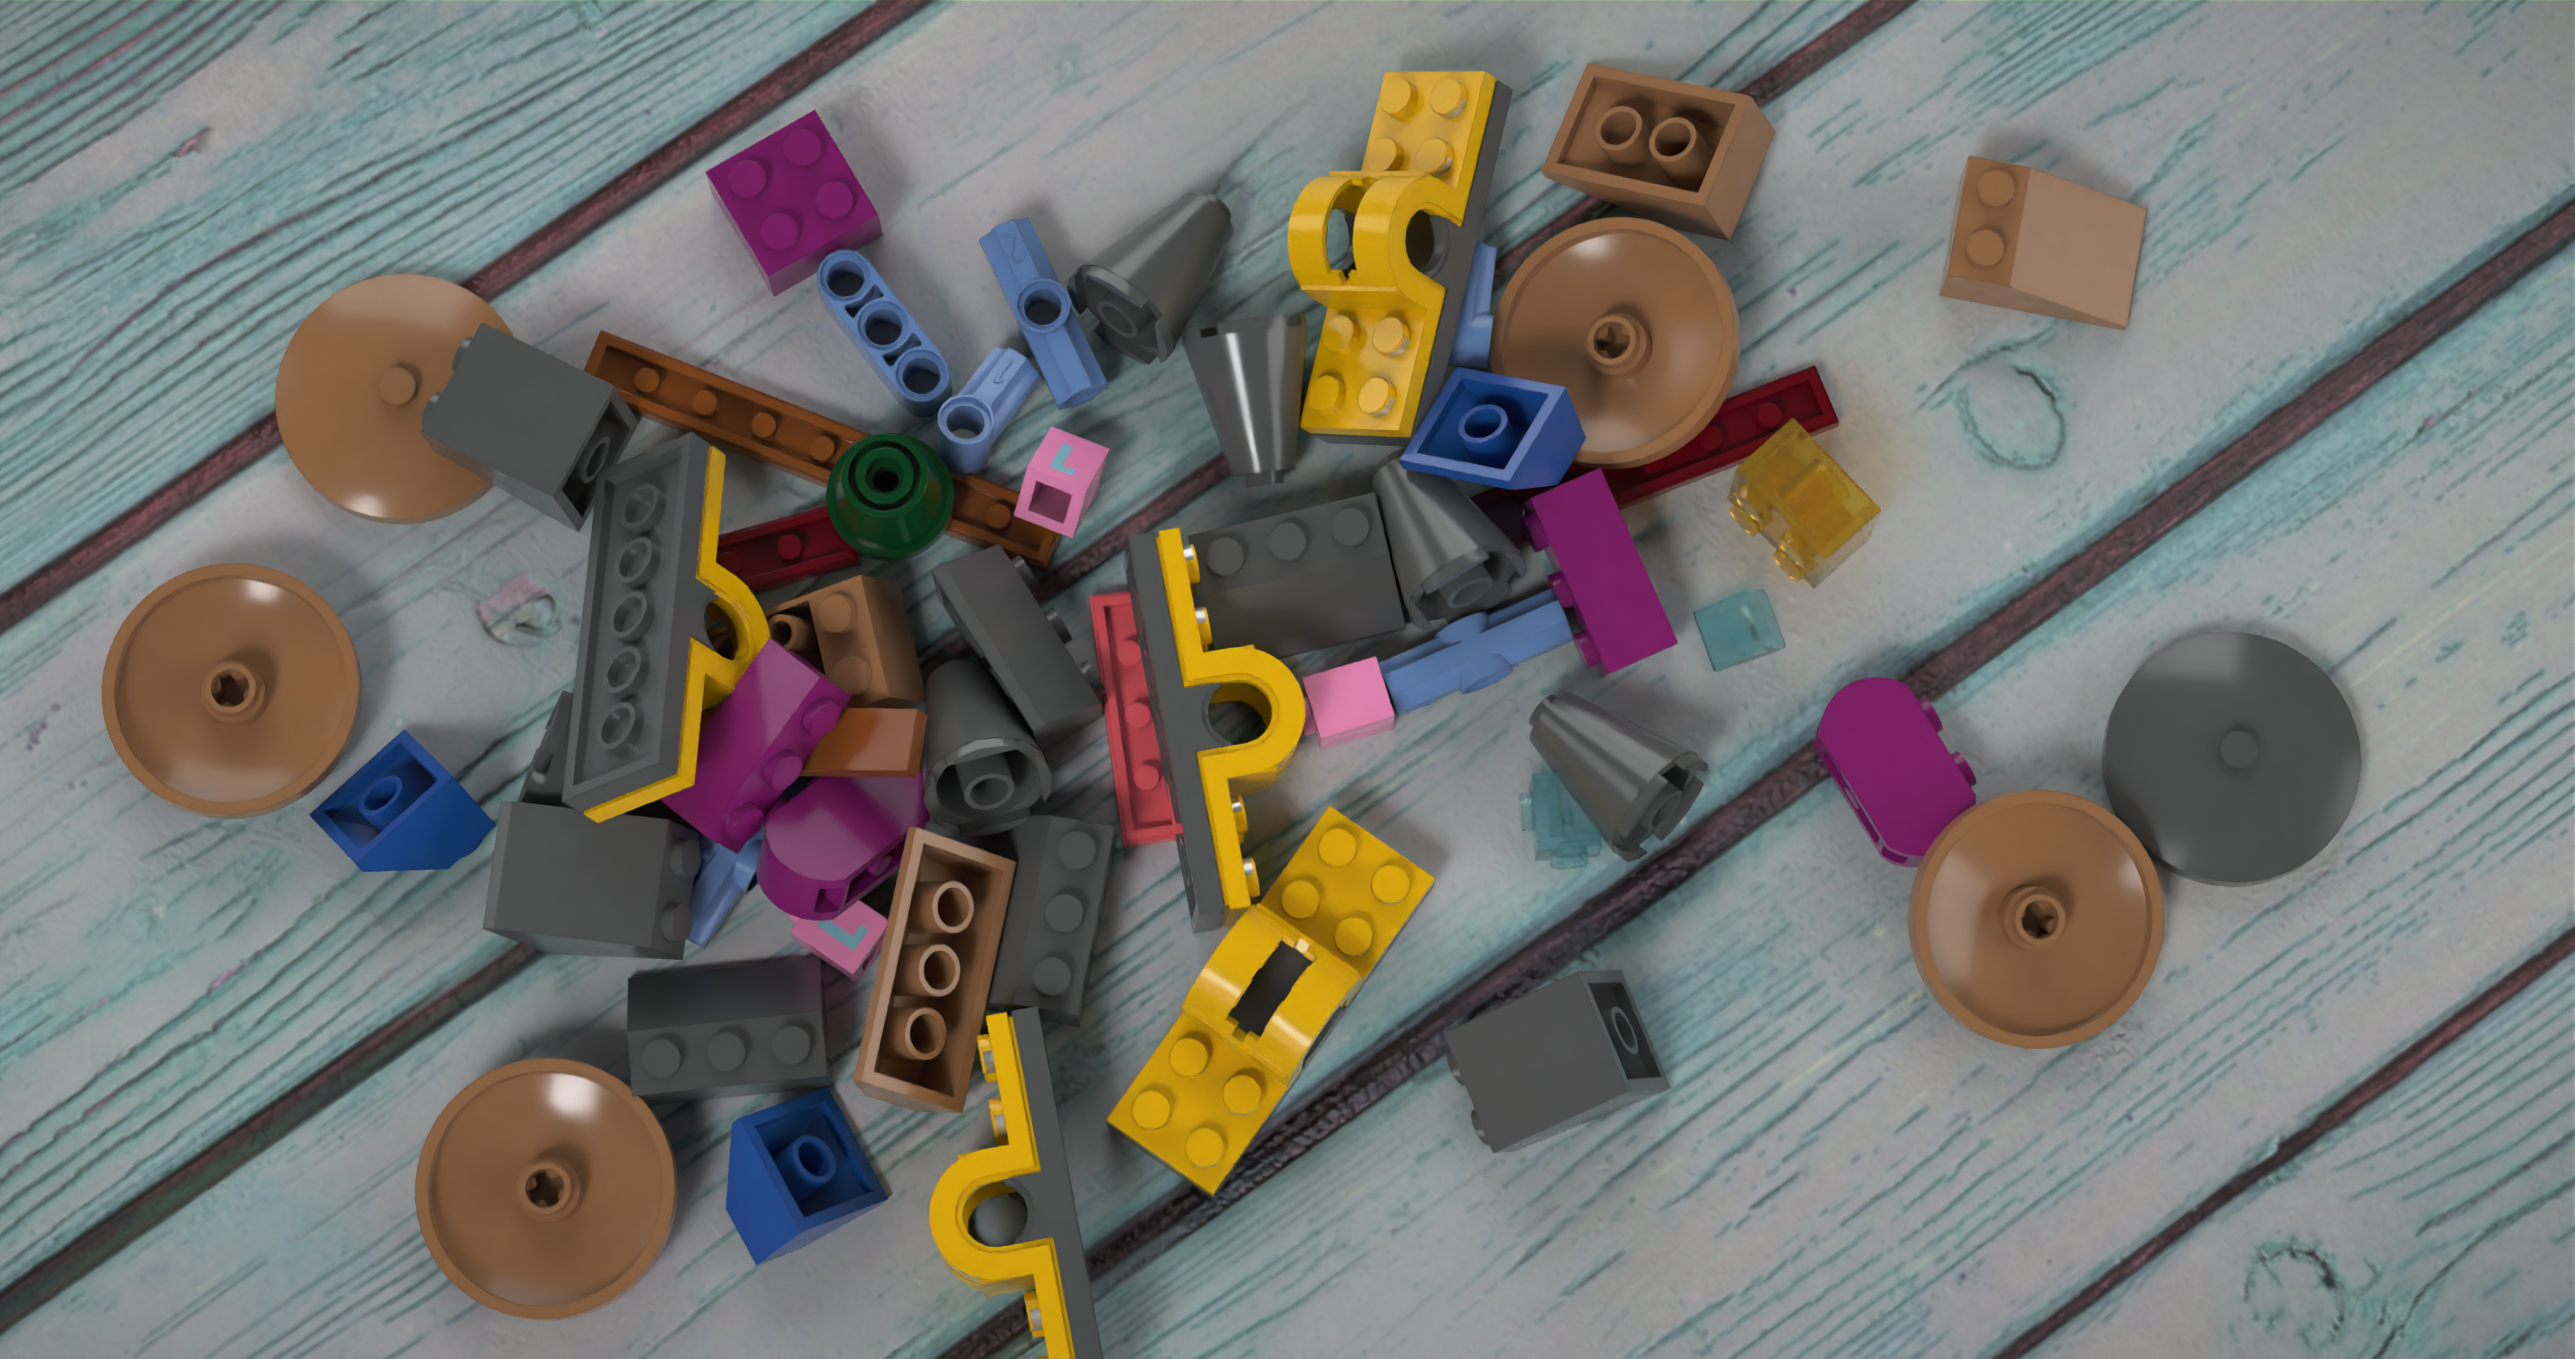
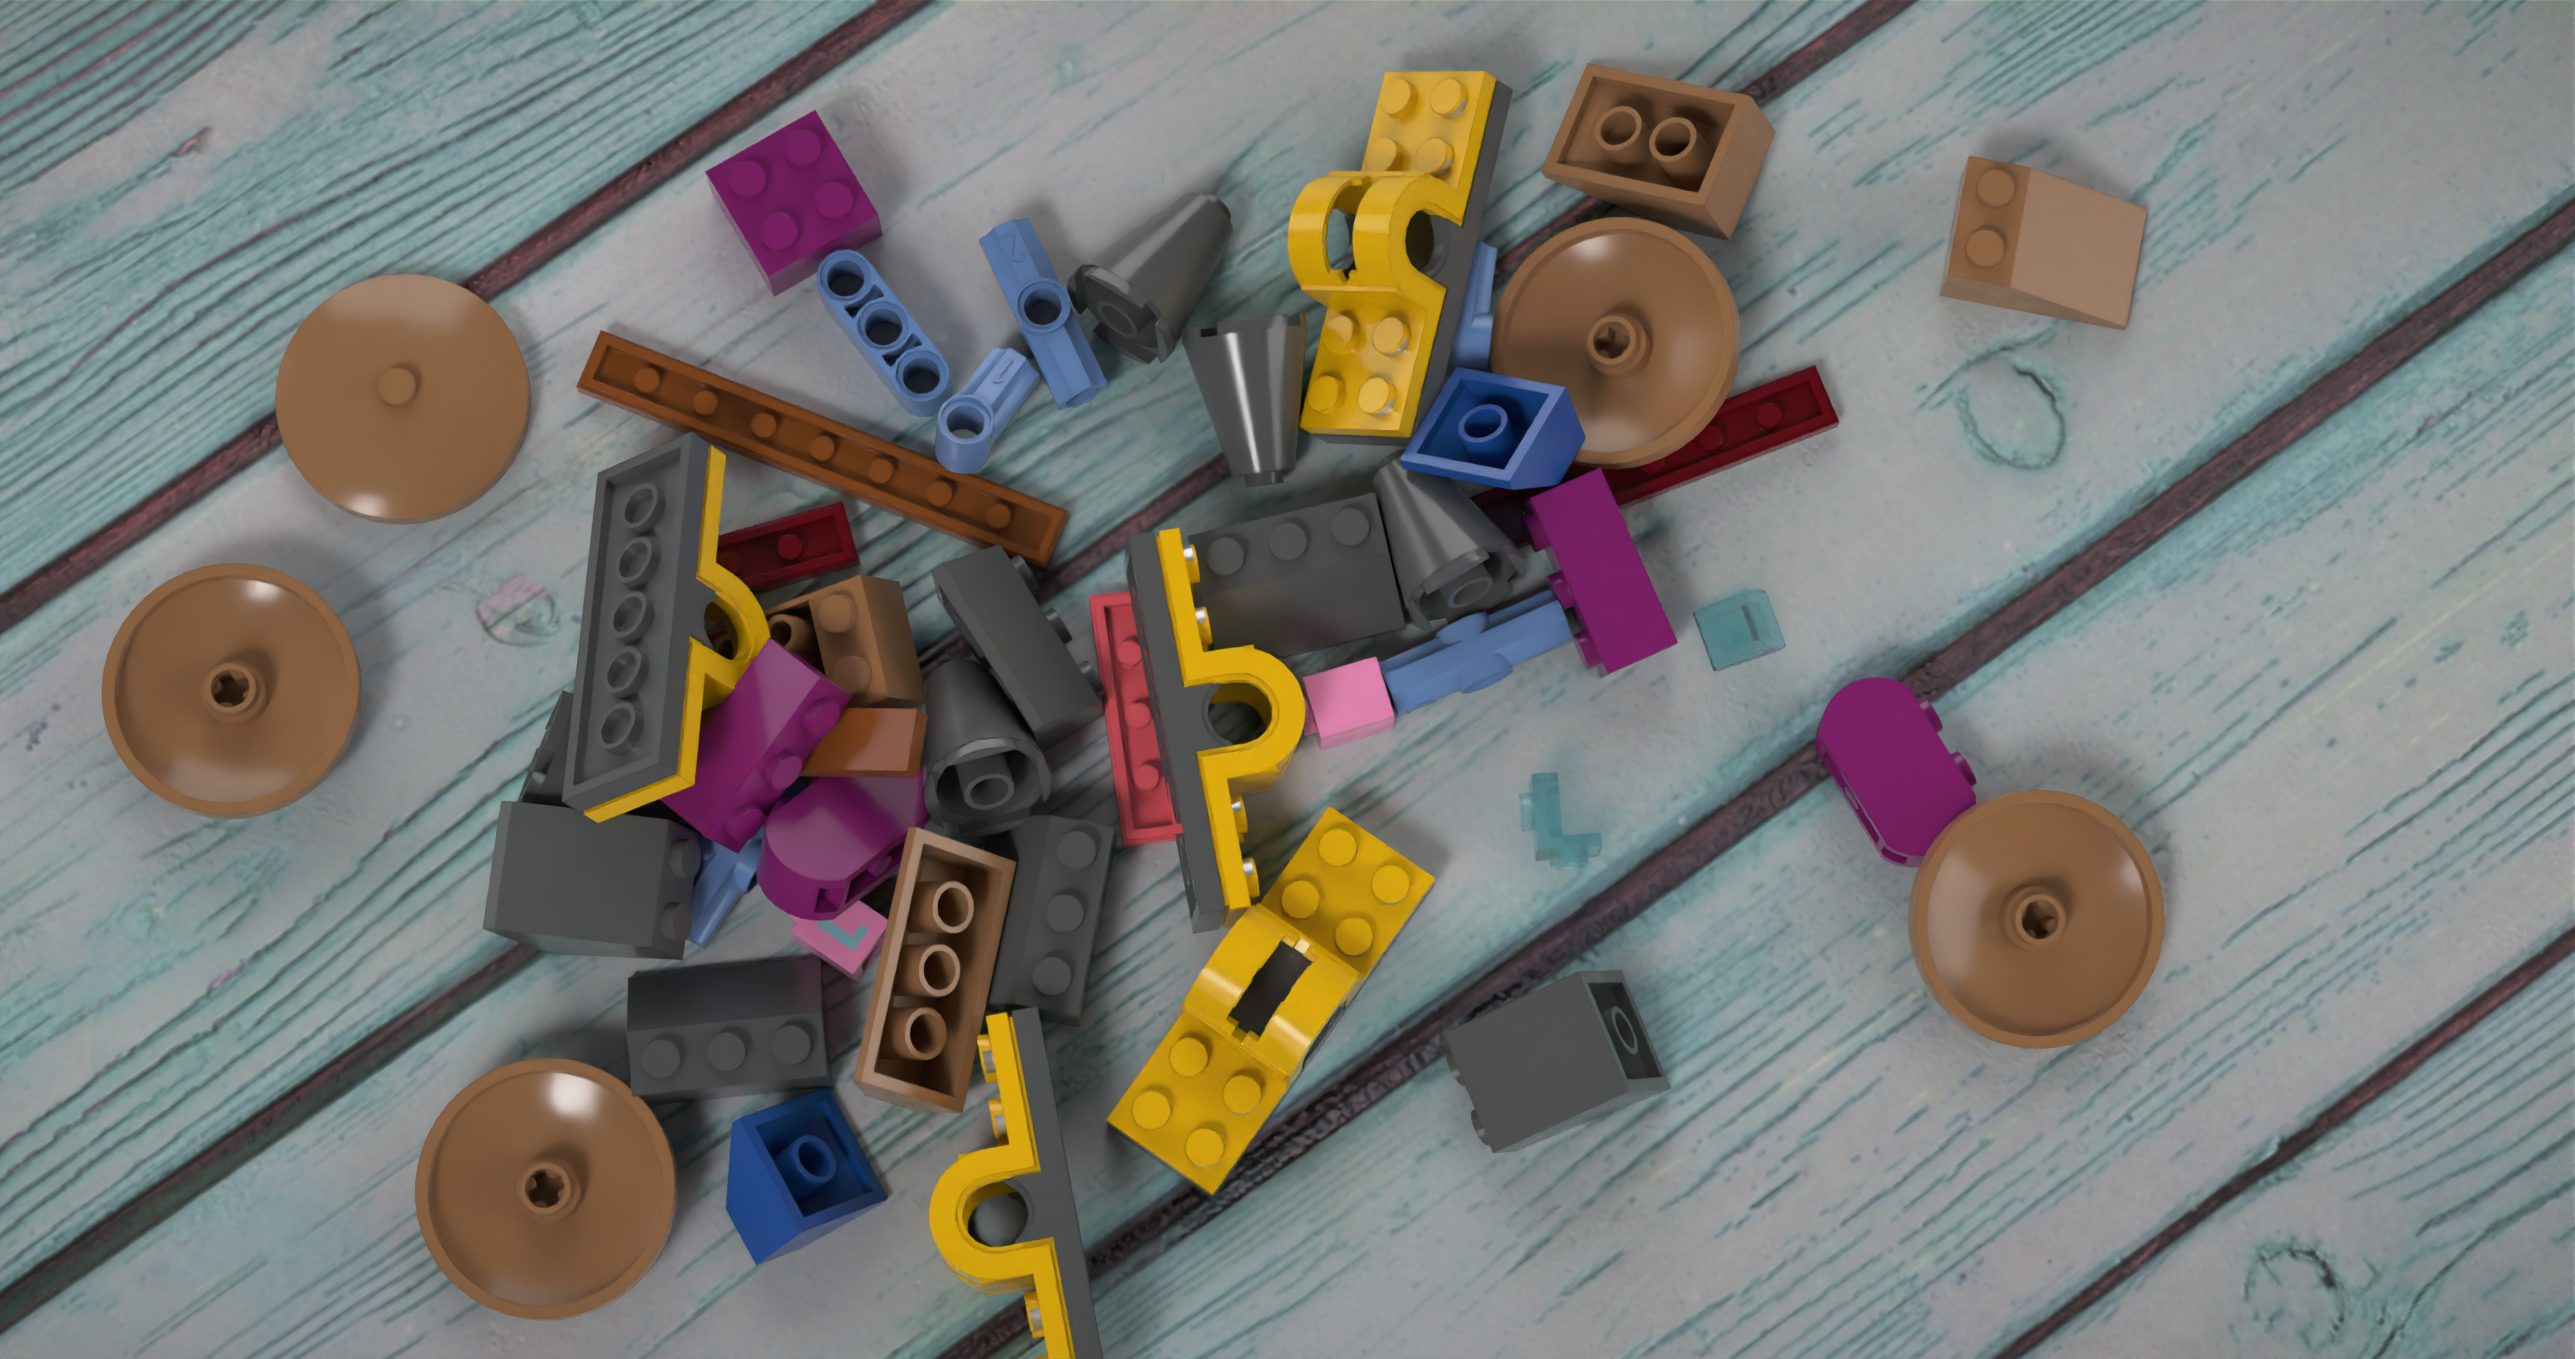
blue slope [309,729,496,872] -> none
dark grey slope [420,322,639,532] -> none
dark green piece [826,433,955,561] -> none
bright pink brick [1014,426,1110,538] -> none
dark grey cone [1529,692,1708,862] -> none
clear yellow brick [1727,418,1881,589] -> none
dark grey dish [2102,632,2361,887] -> none

